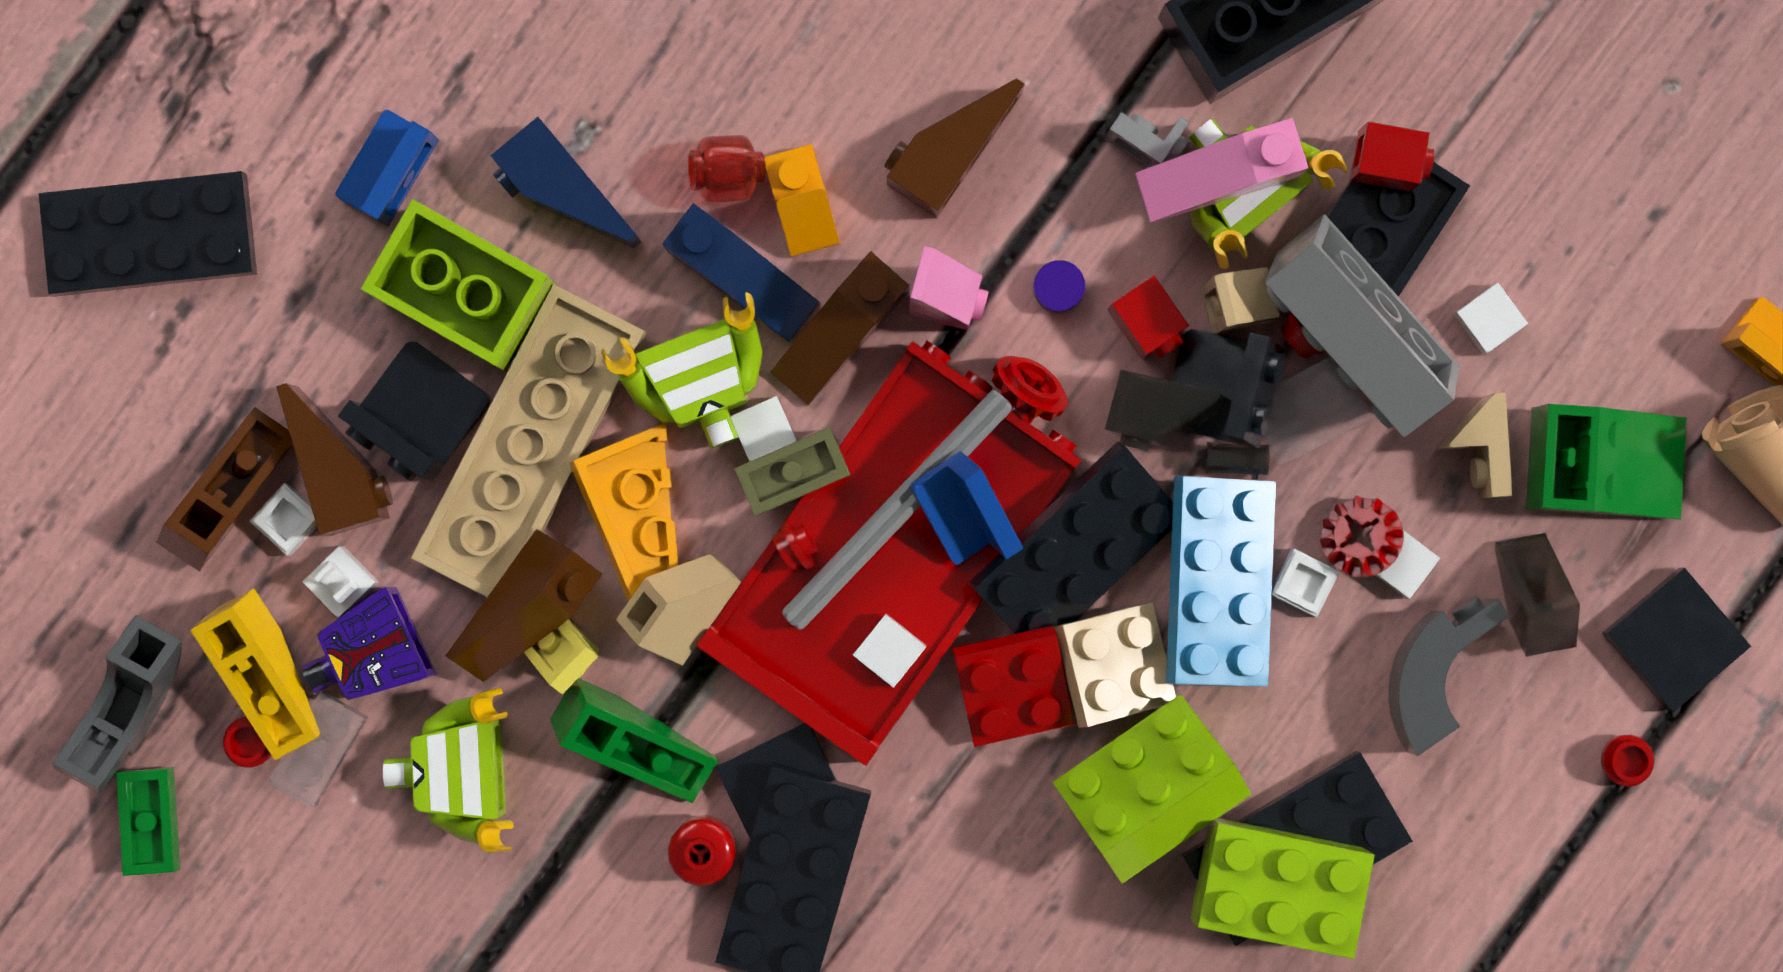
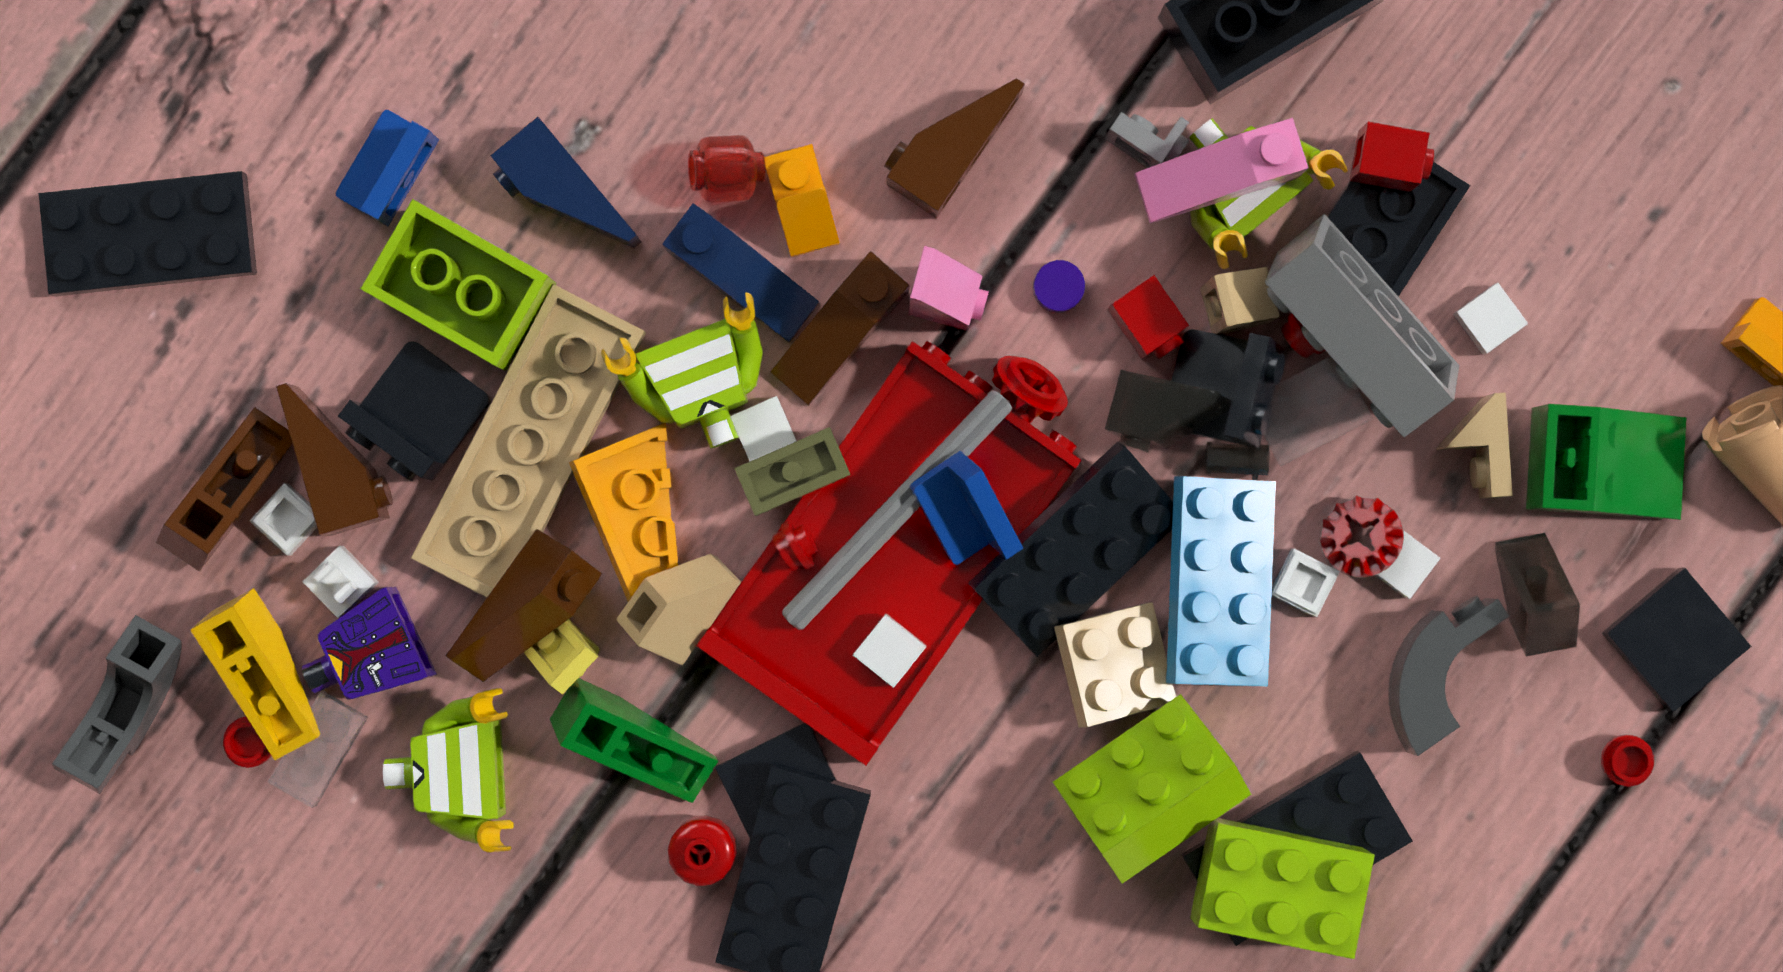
green plate [116,767,180,876] -> none
red plate [953,625,1074,747] -> none

